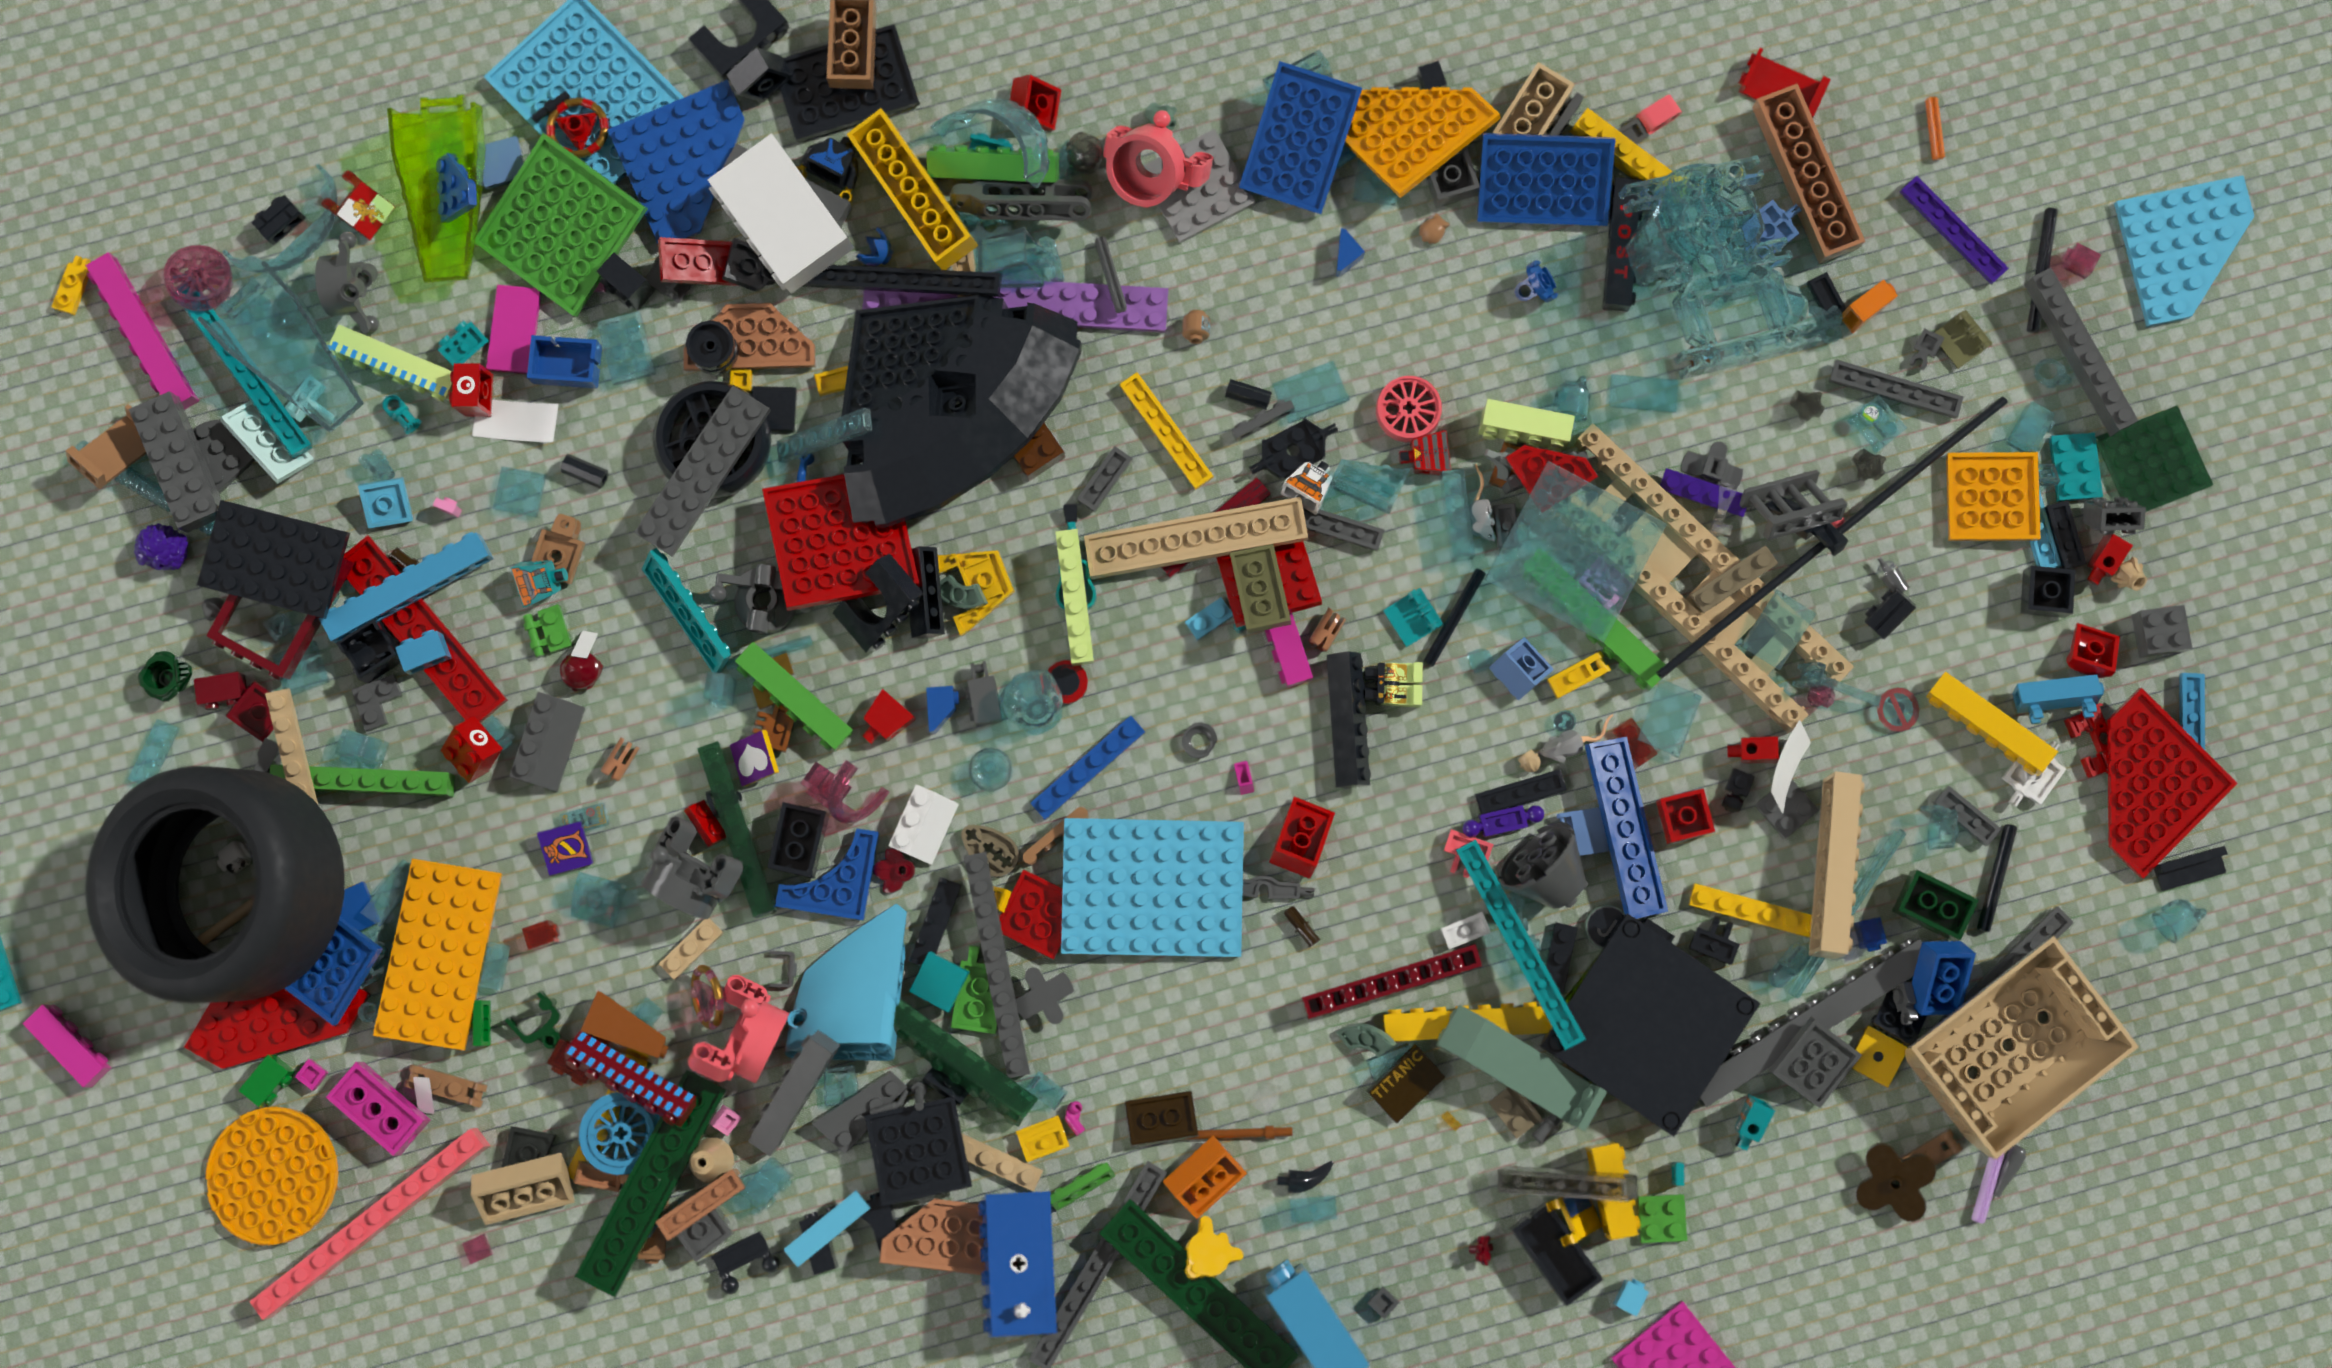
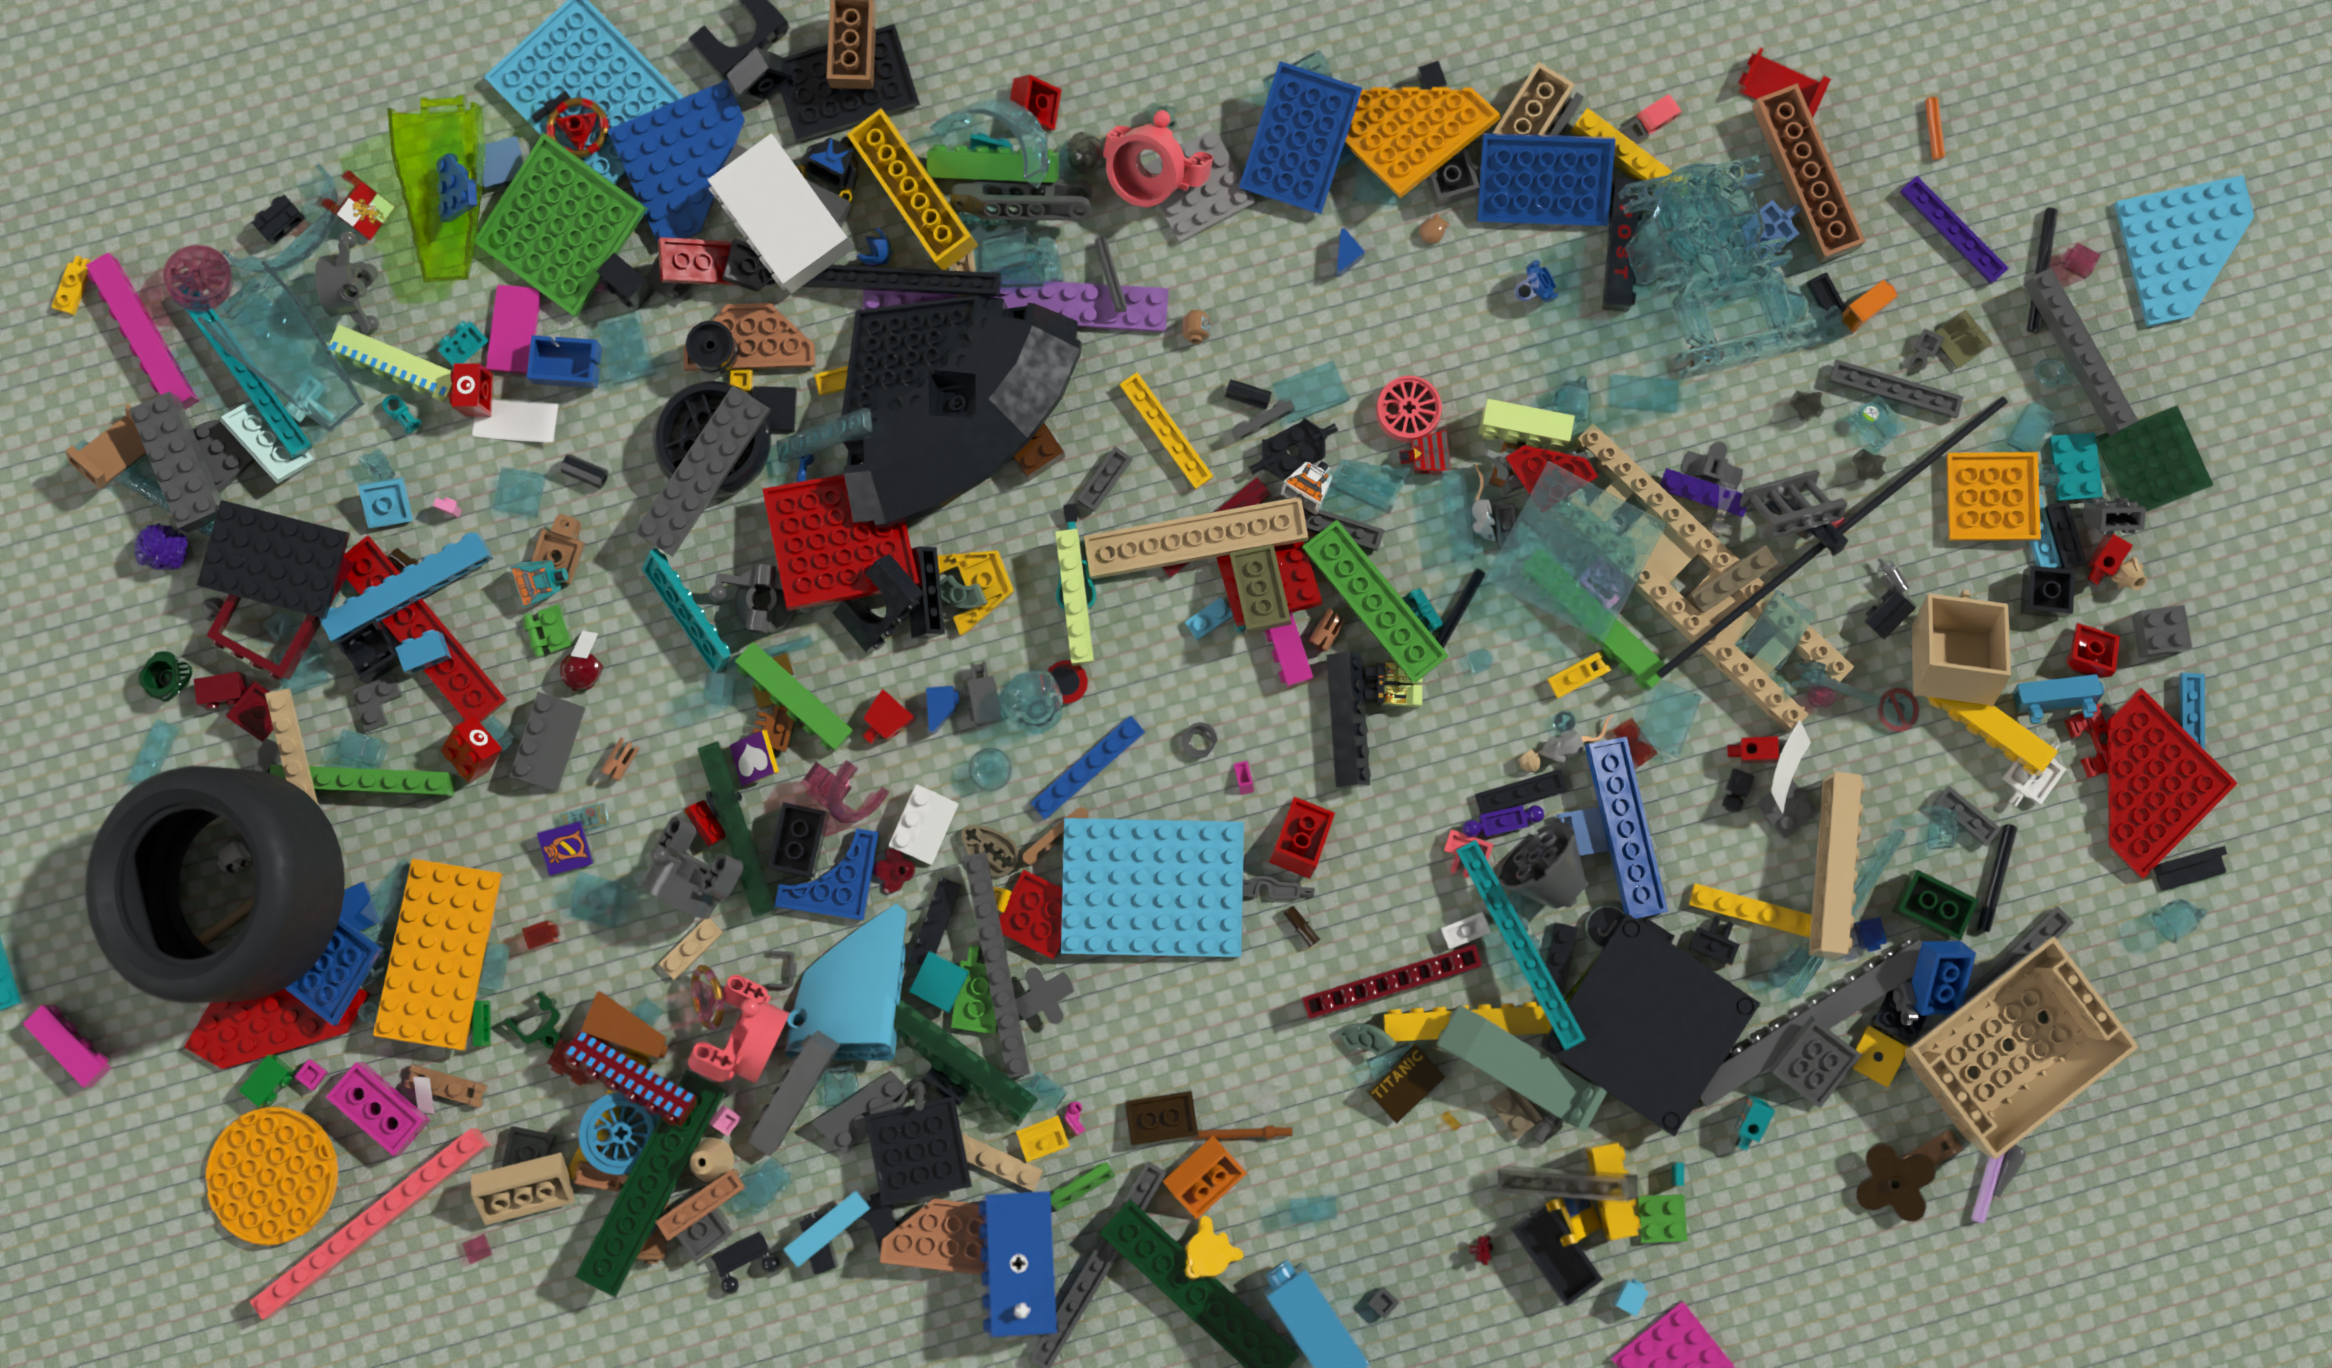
black bar [1277,1160,1334,1193] -> none
medium blue slope [1489,637,1554,701] -> none
red brick [1656,788,1715,844] -> none
none -> bright green plate [1302,520,1449,684]
none -> tan piece [1912,590,2011,707]

